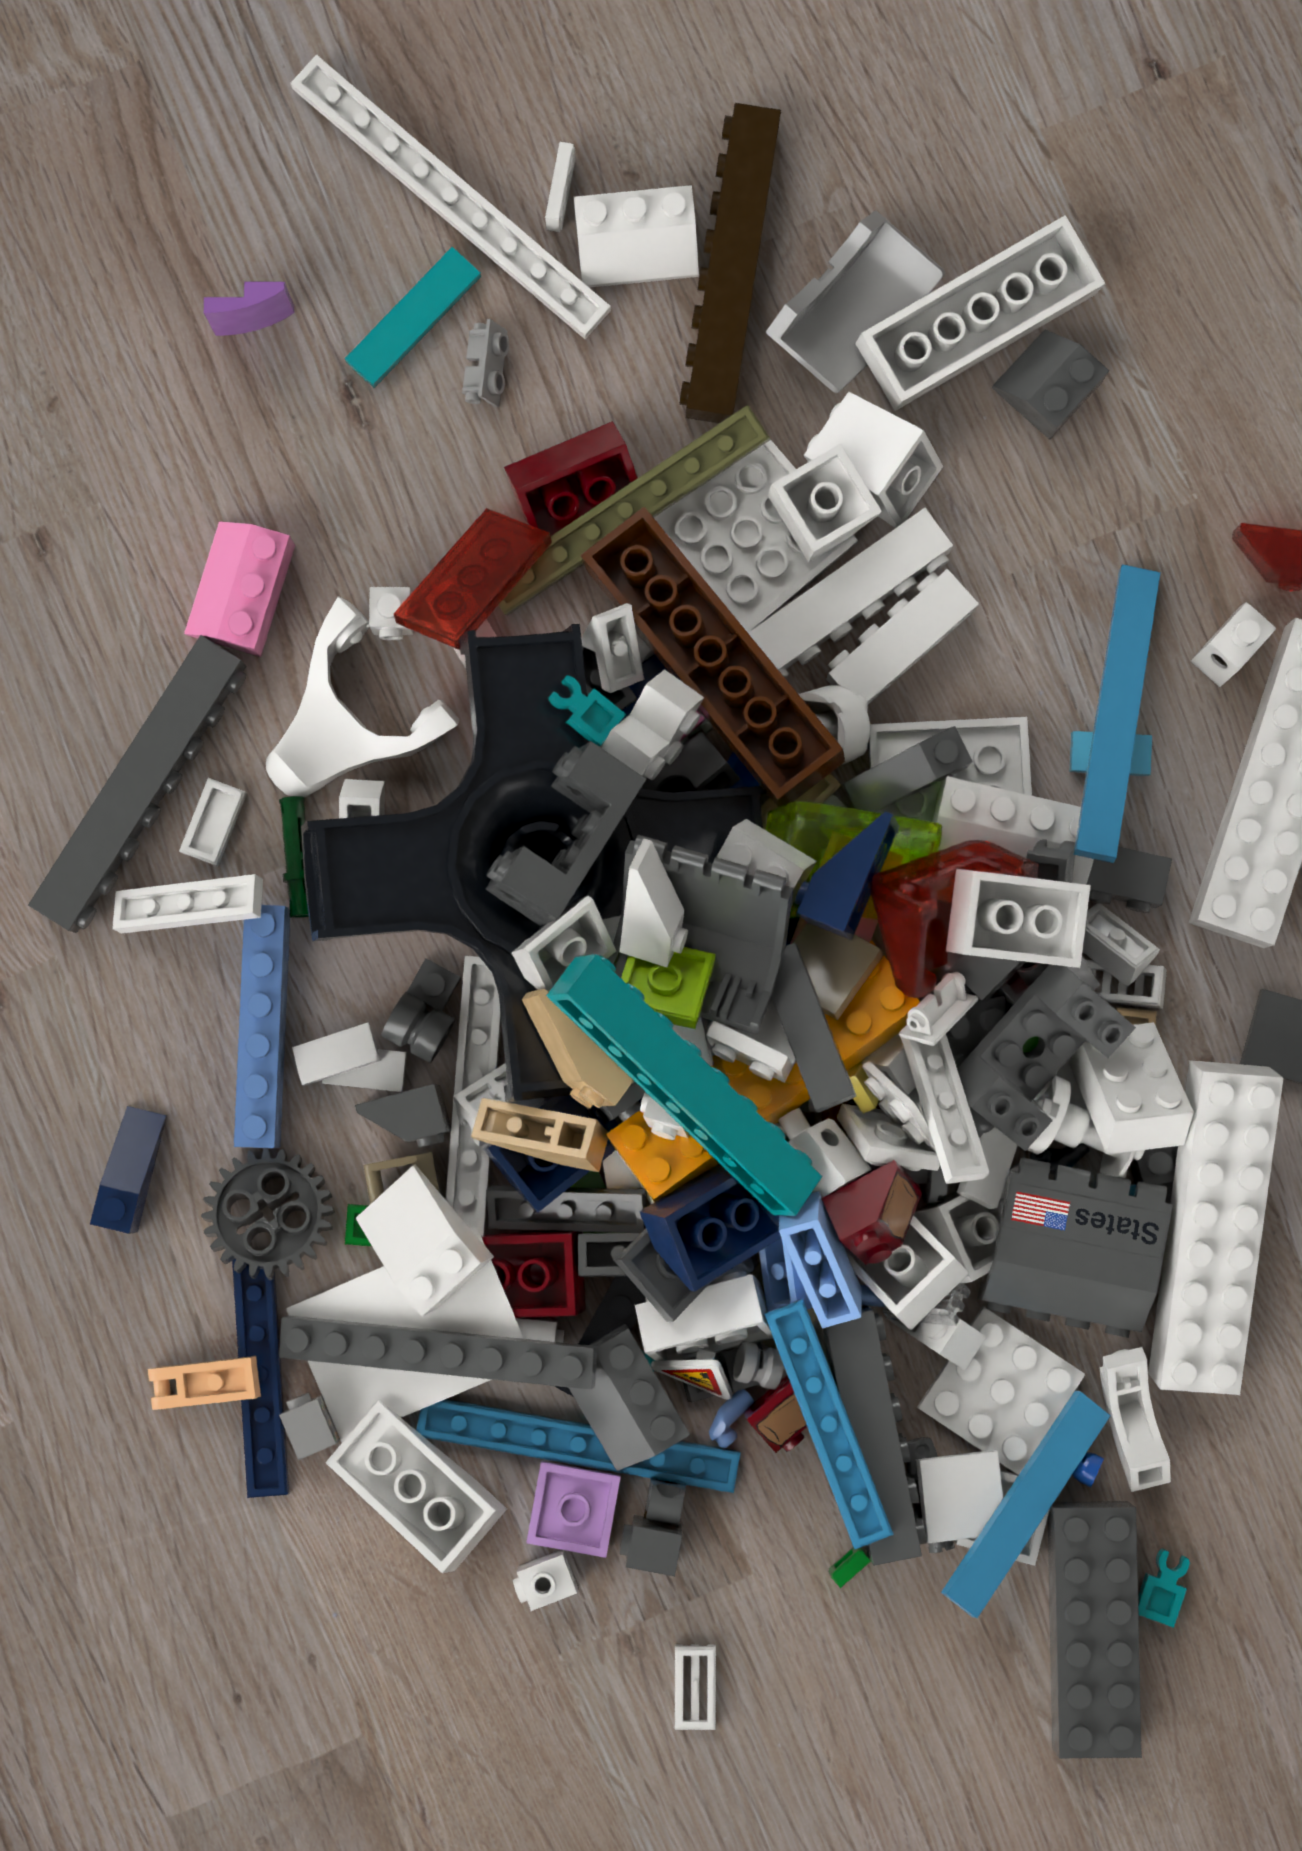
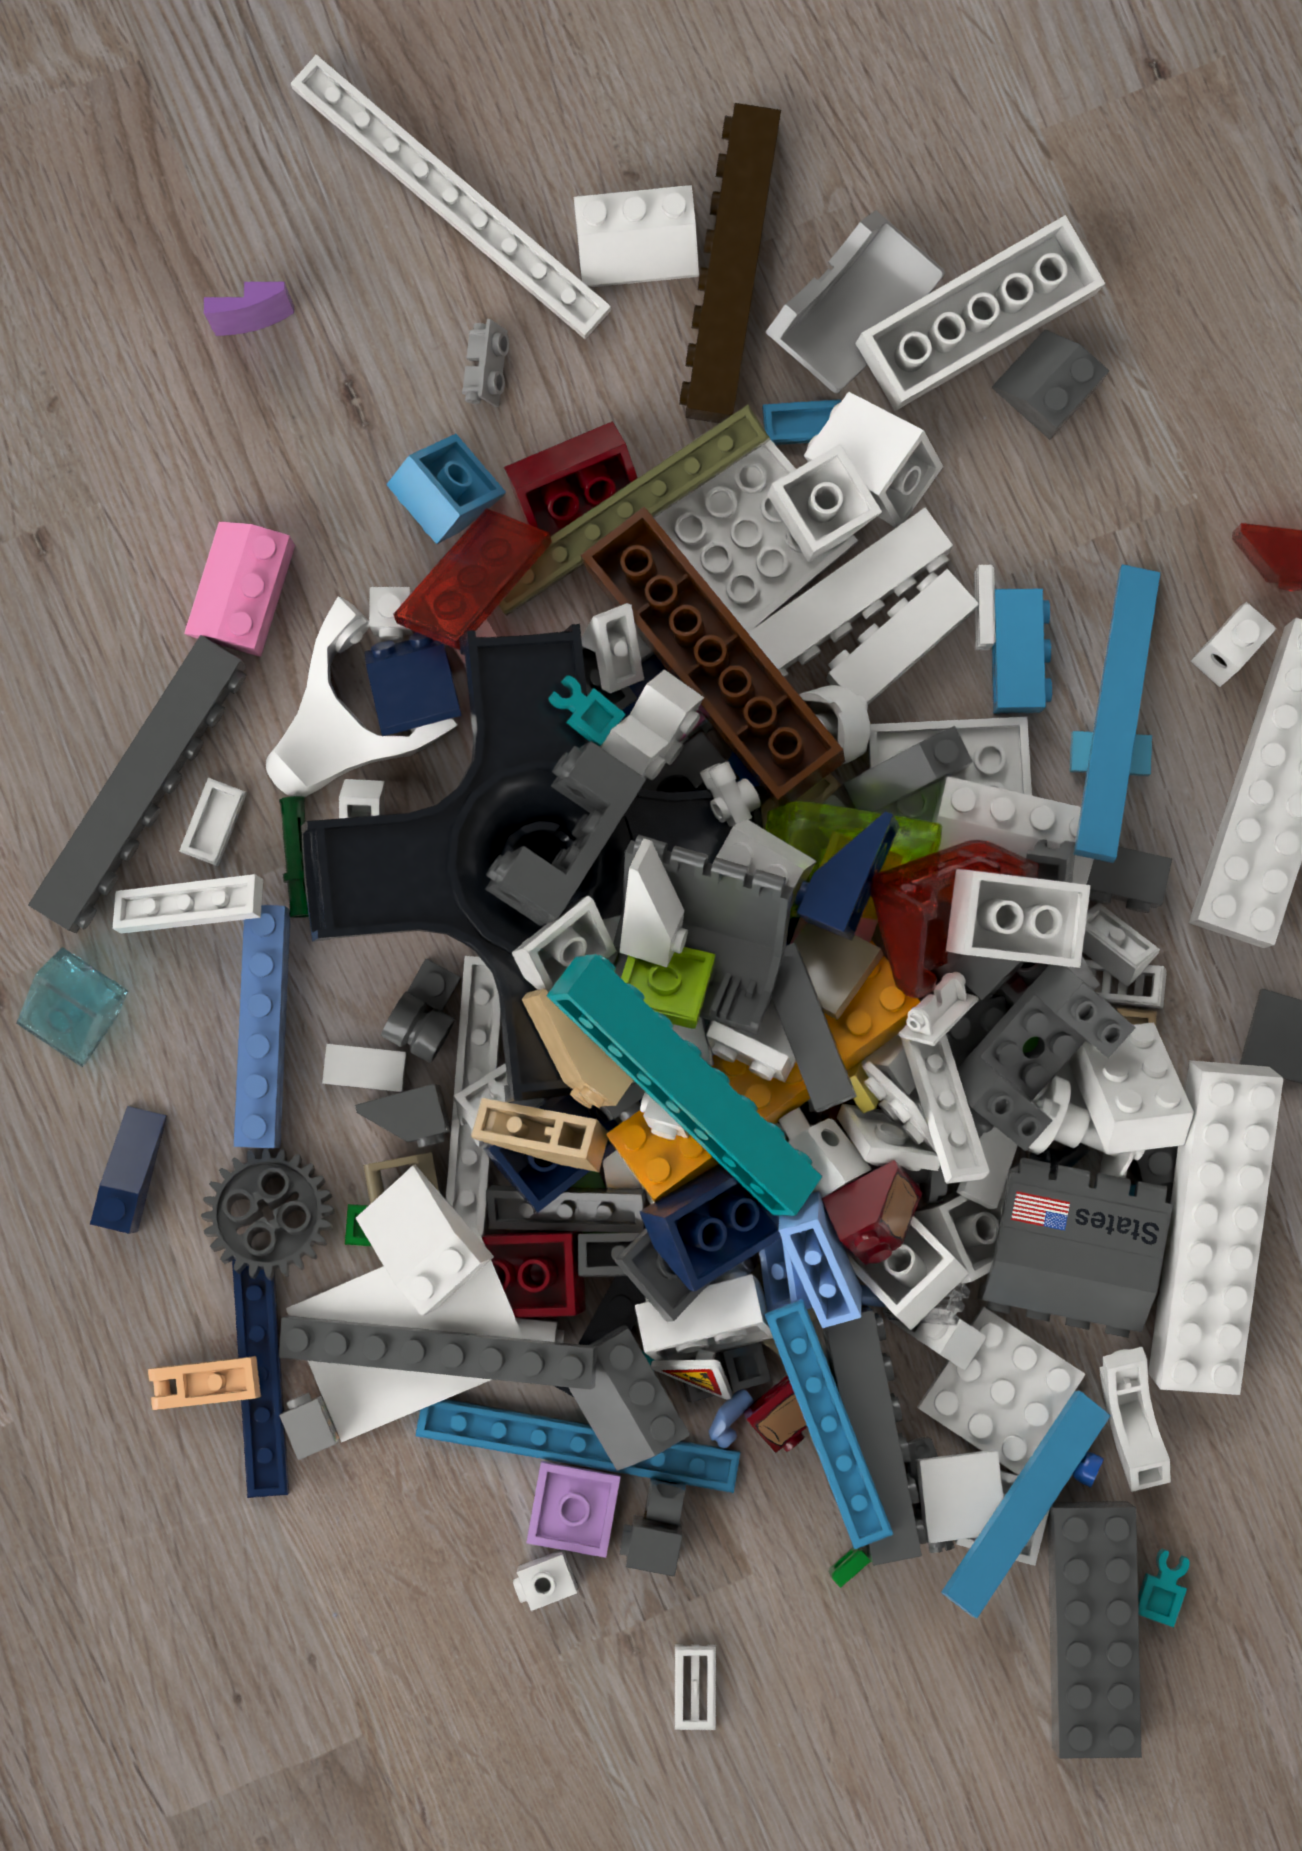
white slope [292,1022,381,1086] -> none
white slope [325,1401,507,1573] -> none
teal tile [344,247,481,388] -> none
white tile [545,142,576,232] -> none
light grey wheel [733,1341,784,1390] -> none
none -> clear light blue slope [16,947,128,1067]
none -> dark blue slope [364,630,462,737]
none -> dark azure slope [386,434,506,544]
none -> white plate [700,761,760,827]
none -> dark azure tile [762,399,841,445]
none -> white tile [974,565,996,650]
none -> dark azure brick [992,588,1052,714]

